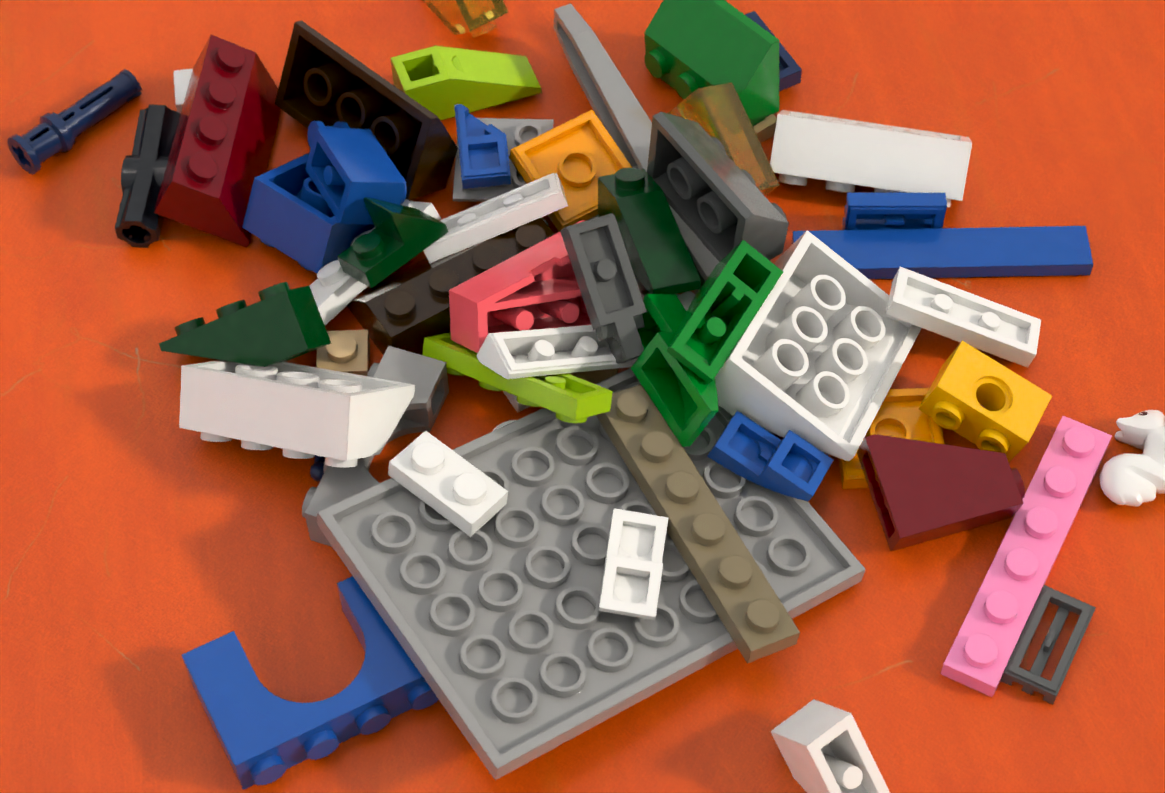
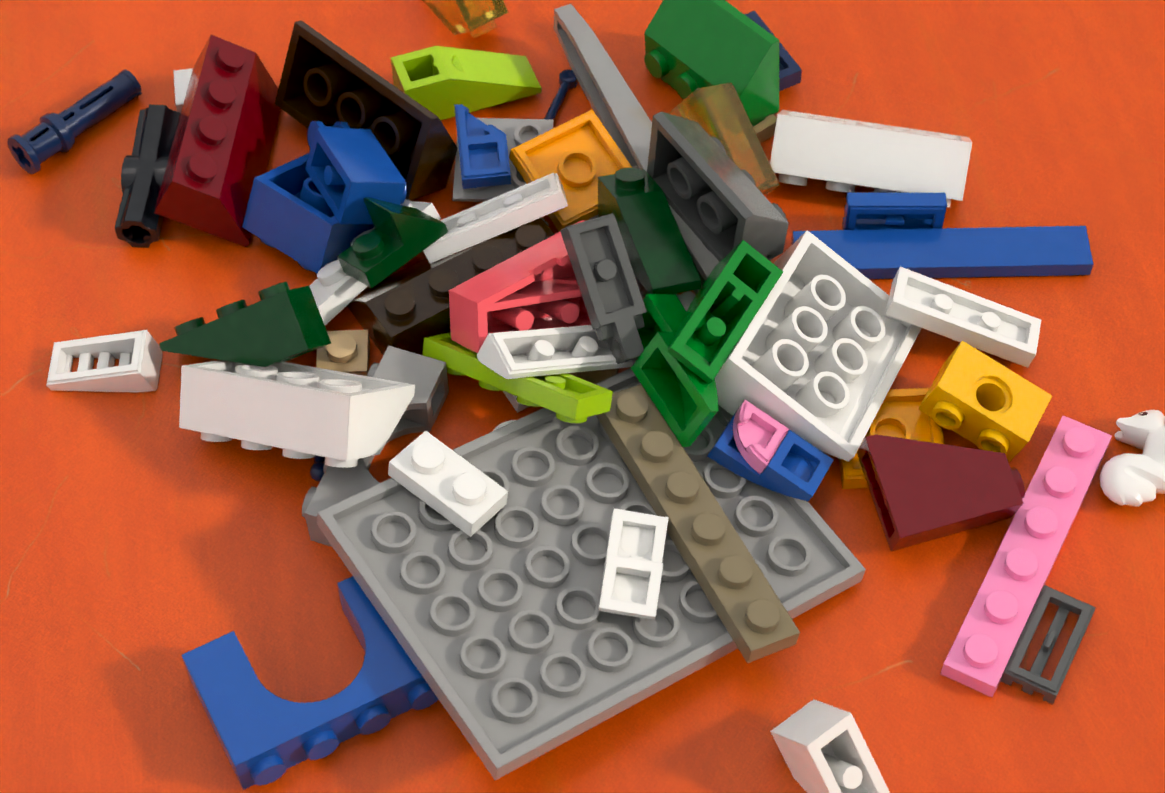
none -> white slope [46,330,162,393]
none -> dark blue hinge [544,70,578,120]
none -> bright pink tile [733,400,789,474]

